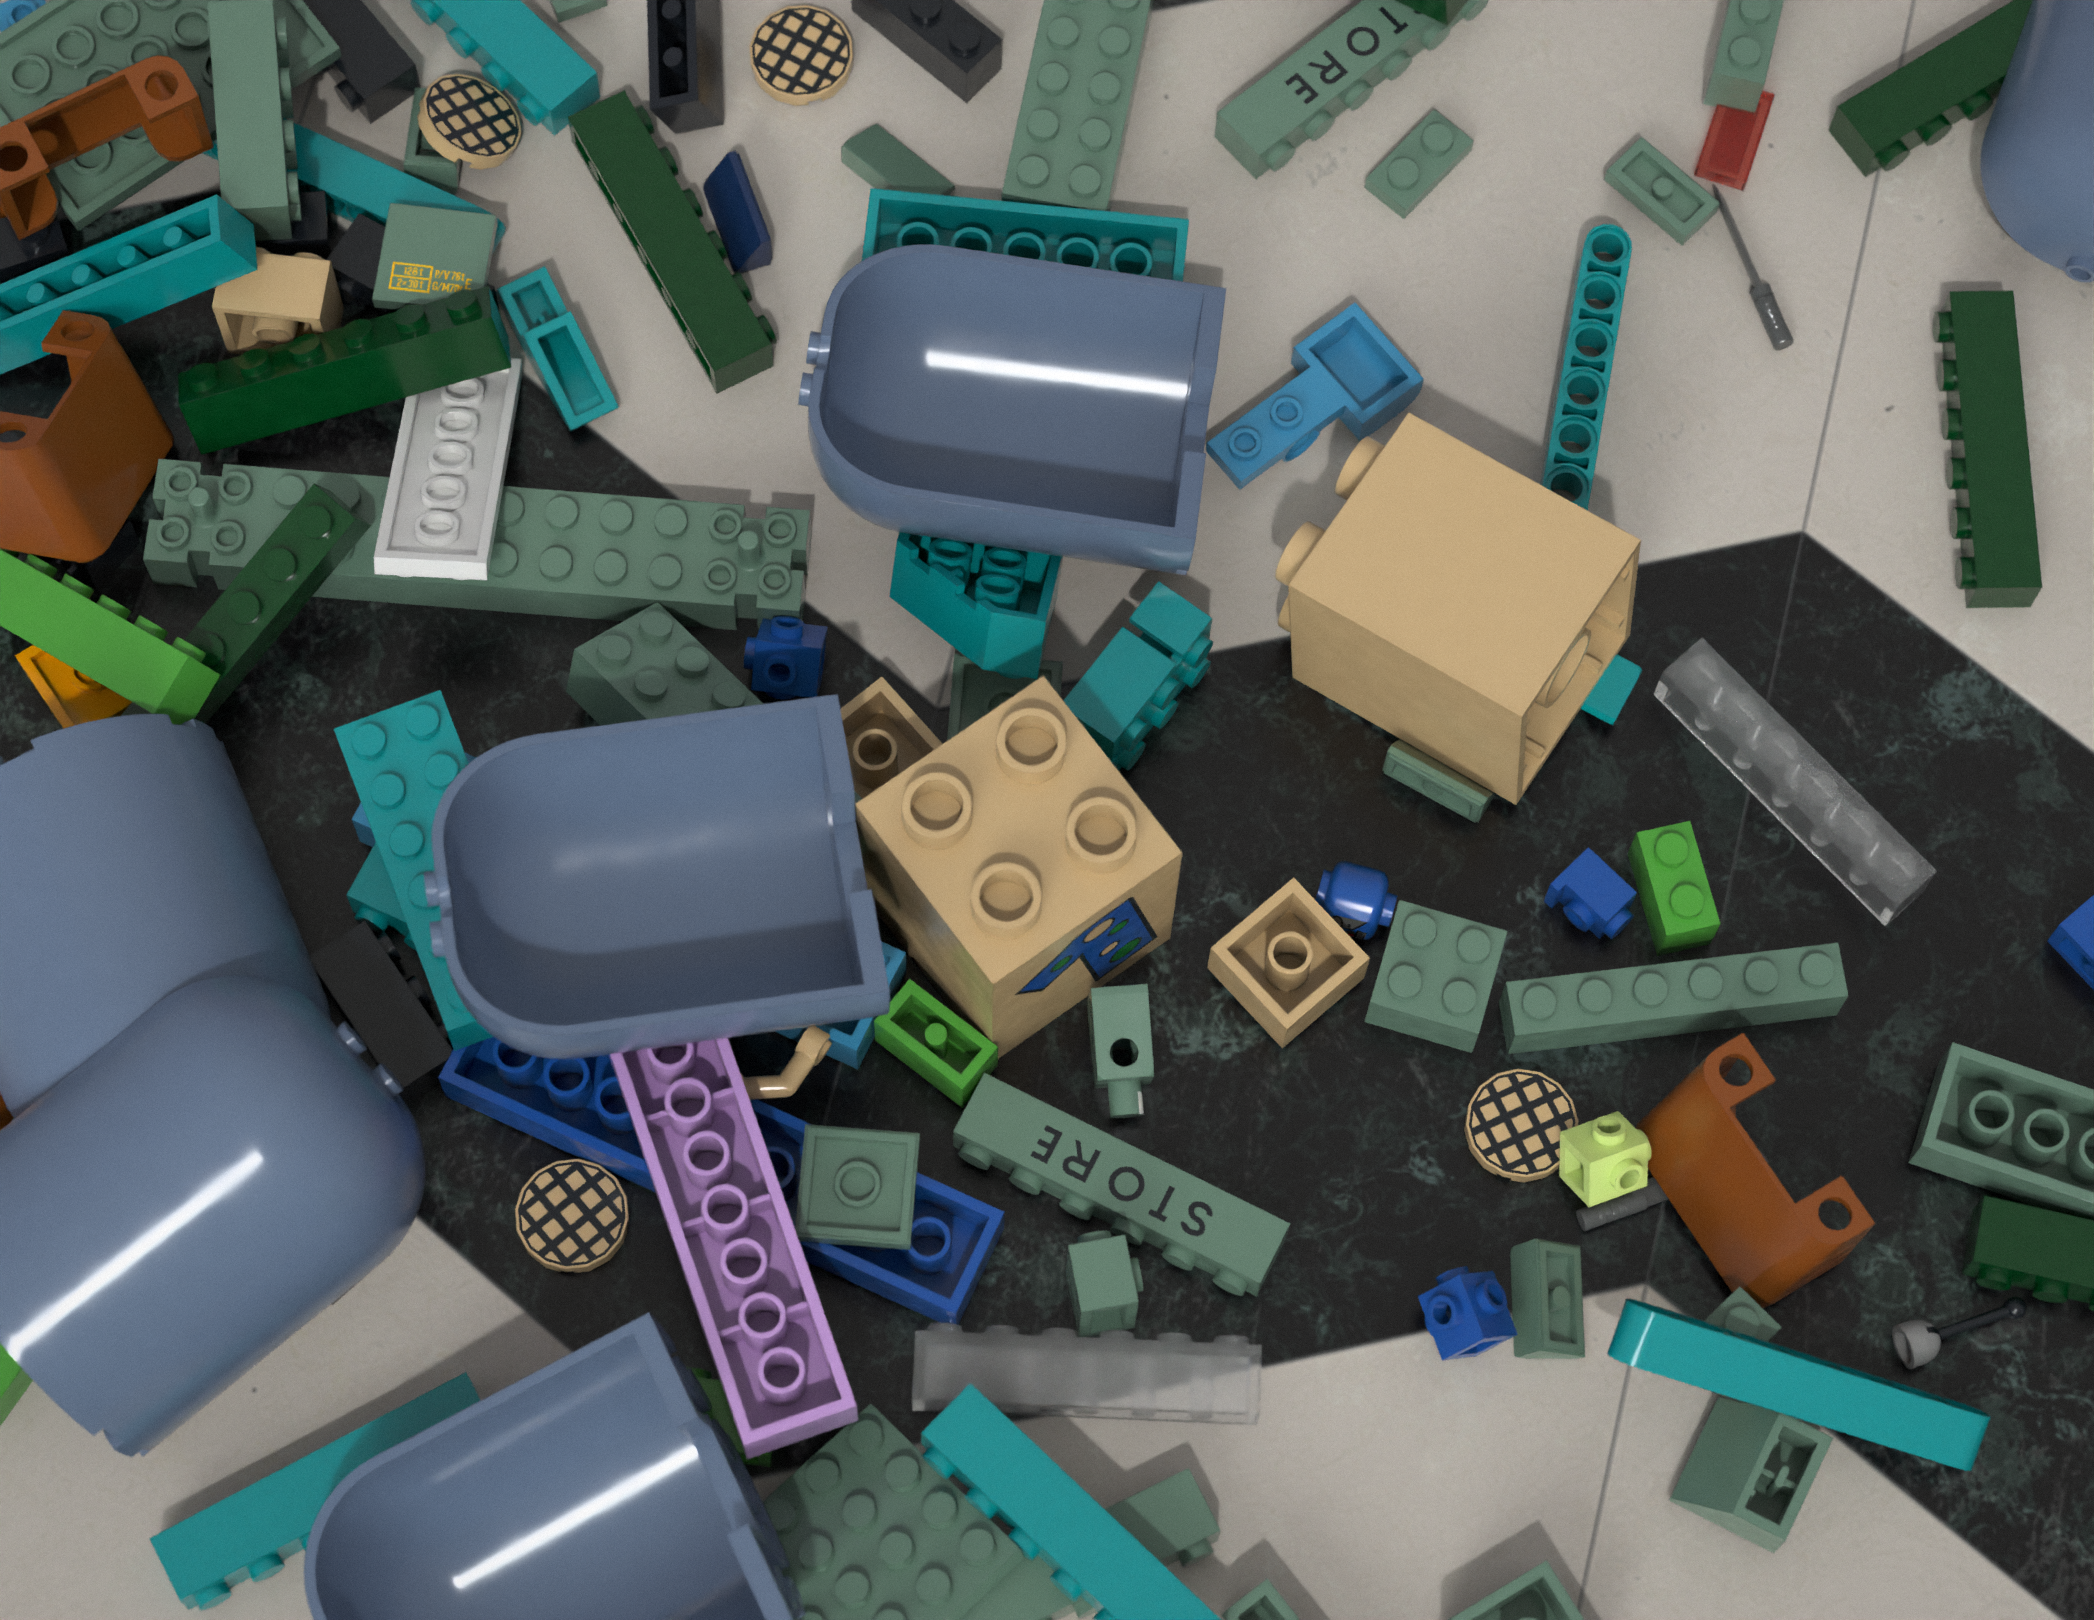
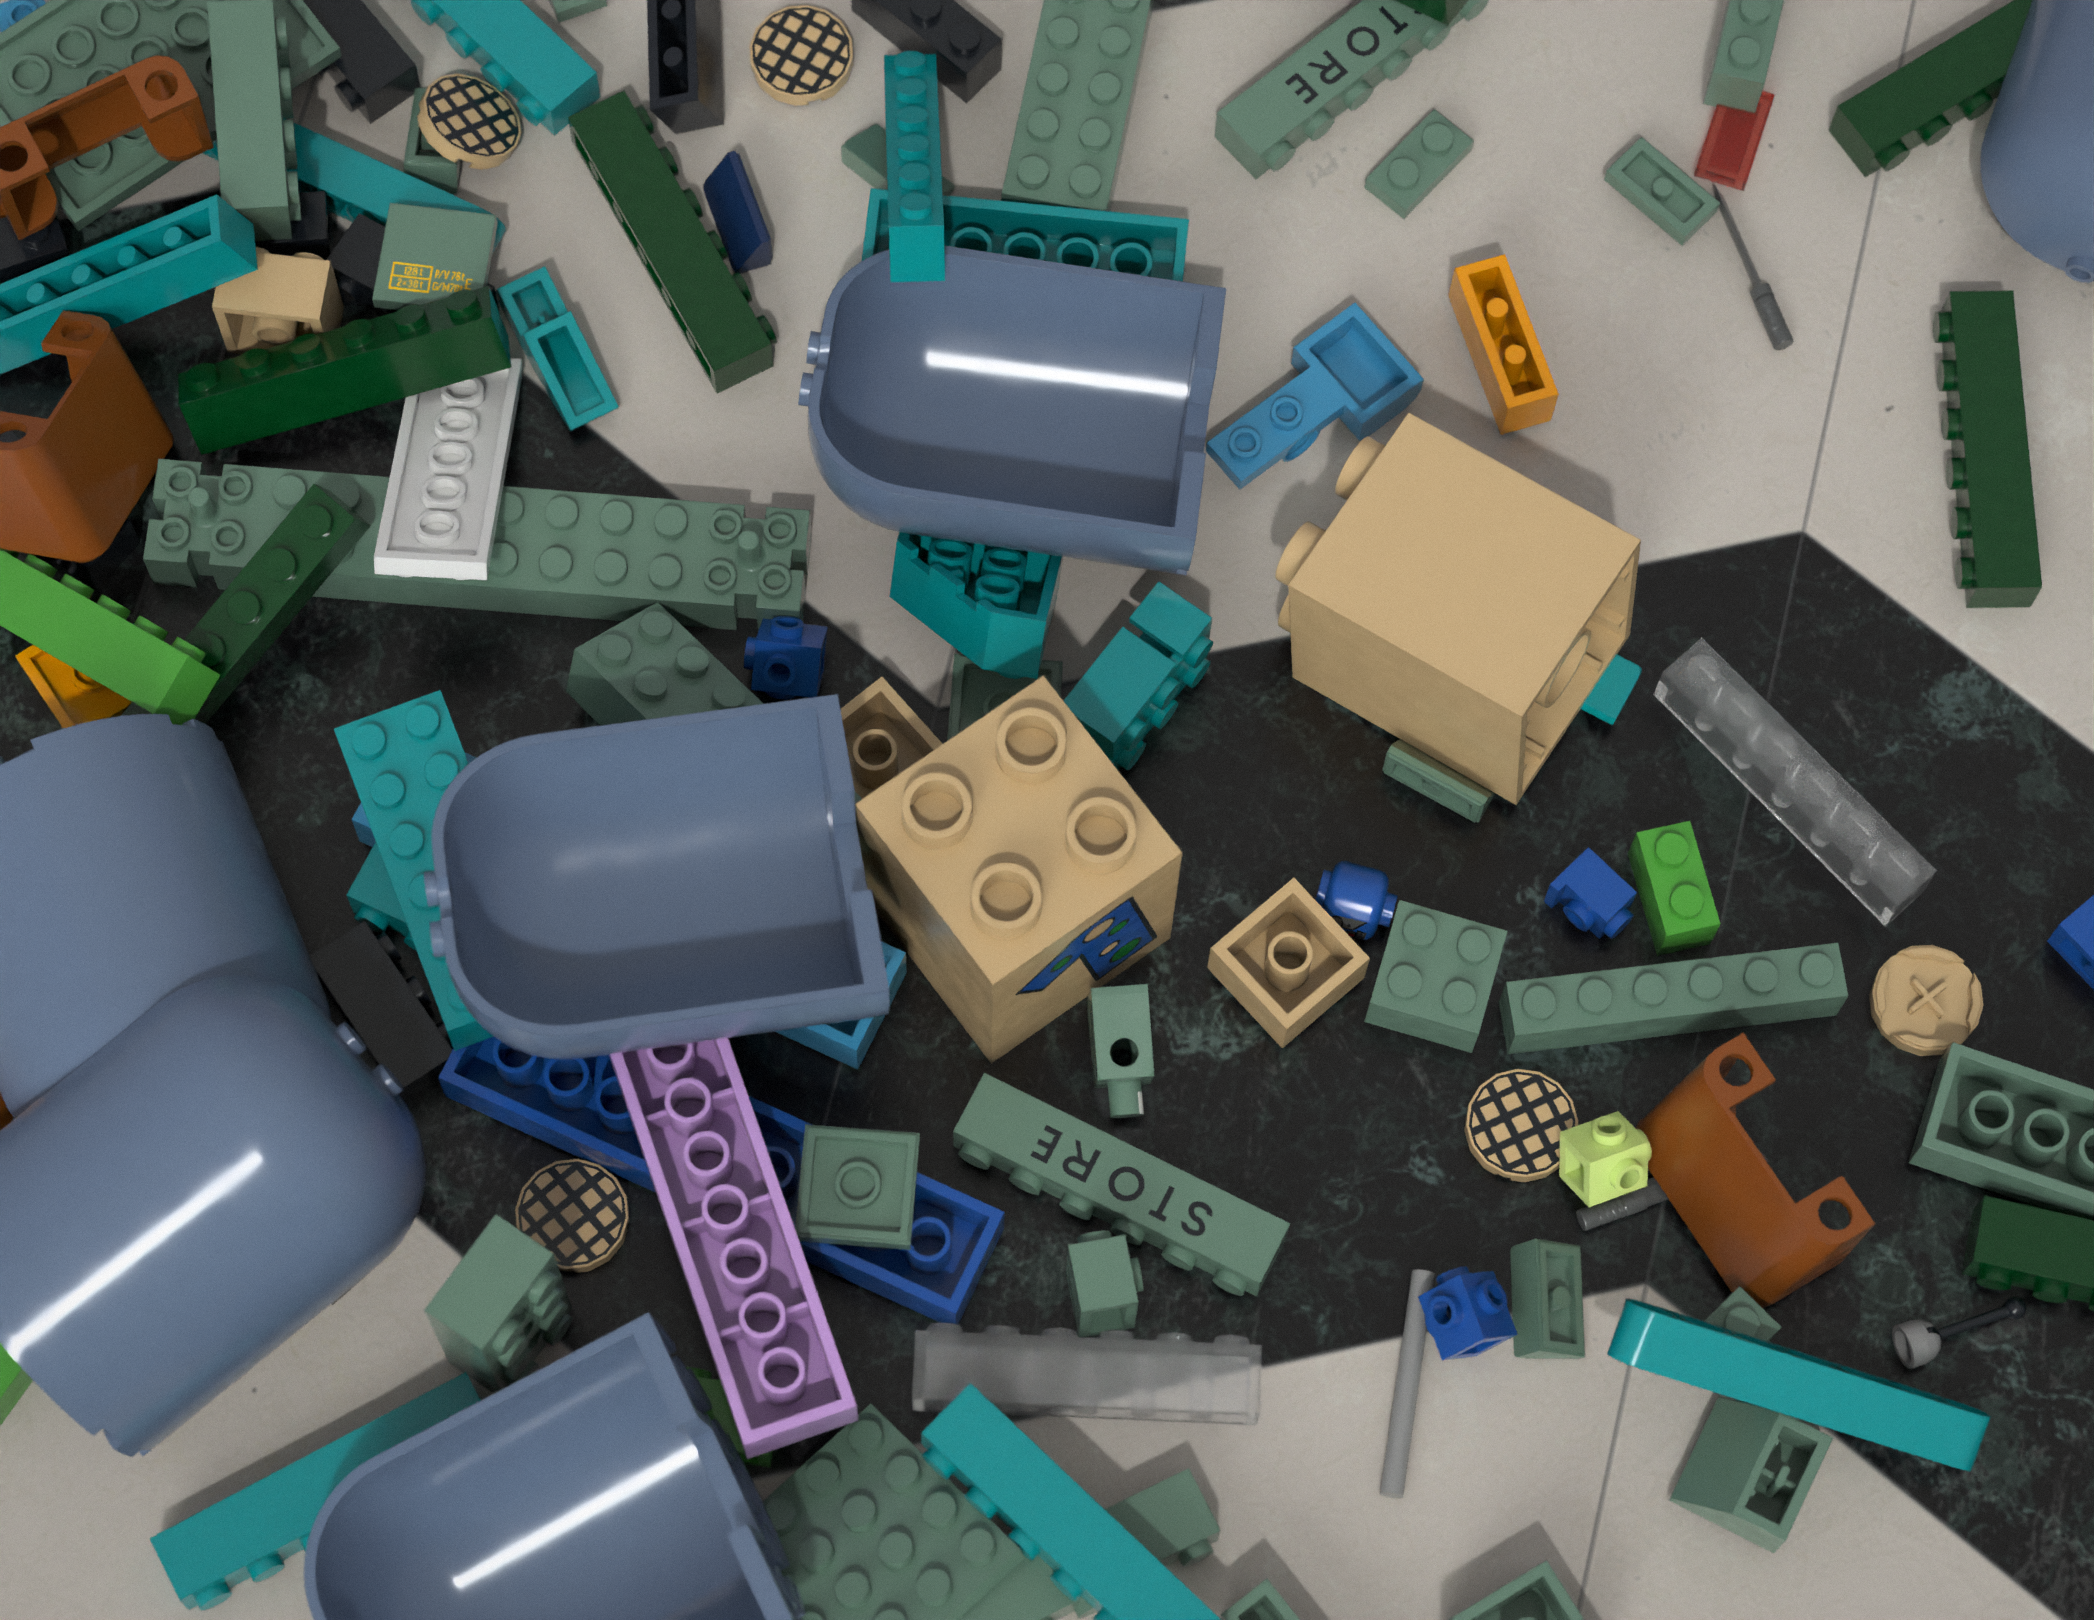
tan arm [740,1026,832,1100] -> none
bright green brick [874,979,998,1108] -> none
teal beam [1540,224,1632,511] -> none
none -> sand green brick [424,1214,573,1394]
none -> teal brick [884,51,945,283]
none -> light grey bar [1380,1269,1434,1498]
none -> light orange brick [1448,254,1559,435]
none -> tan tile [1869,945,1984,1056]

